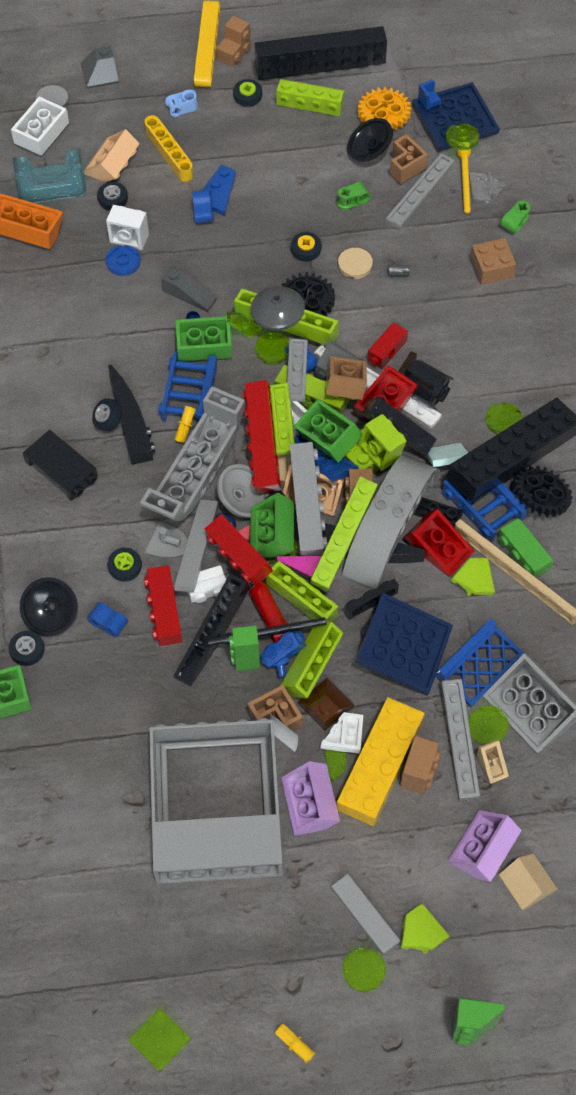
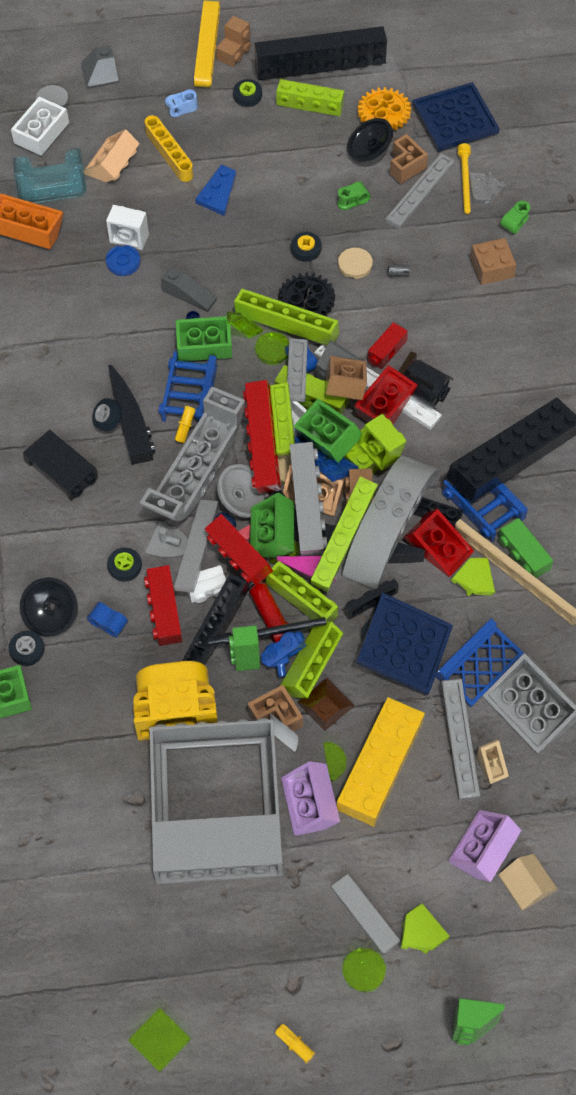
black wheel [97,182,128,210] -> none
blue axle [192,189,214,223] -> none
dark grey dish [251,286,305,331] -> none
white wing [321,712,363,754] -> none
black brick [361,396,437,455] -> none
medium nougat brick [401,736,441,795] -> none
blue panel [418,79,441,110] -> none
light aqua tile [425,443,468,467] -> none
clear neon green tile [446,123,480,150] -> none
clear neon green tile [468,706,509,745] -> none
clear neon green tile [486,402,523,435] -> none
black gear [512,466,573,518] -> none
none -> yellow brick [133,661,218,741]

